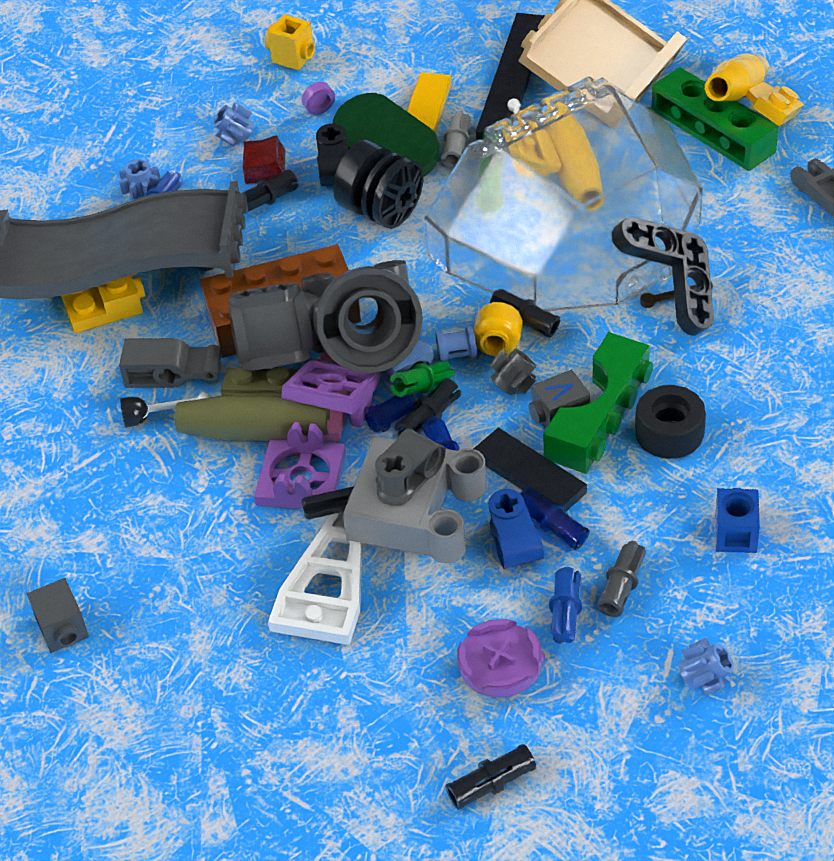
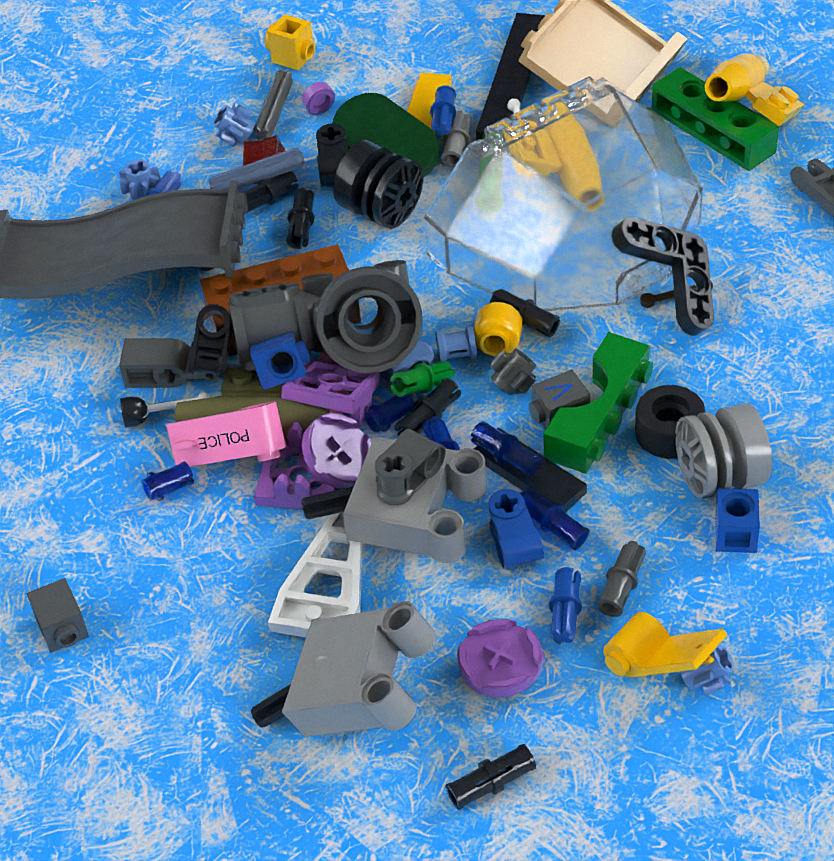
yellow plate [61,273,146,334] -> none
none -> clear blue pin [141,461,194,501]
none -> bright pink door [166,401,286,469]
none -> black piece [187,304,231,380]
none -> sand blue axle [209,148,305,190]
none -> blue brick [250,331,311,390]
none -> light grey piece [251,601,436,737]
none -> dark grey axle [253,70,293,141]
none -> black axle [286,187,315,249]
none -> tile [301,413,372,489]
none -> blue axle [430,85,457,137]
none -> clear blue axle [471,421,542,475]
none -> yellow door [603,612,727,677]
none -> light grey wheel [675,403,772,498]

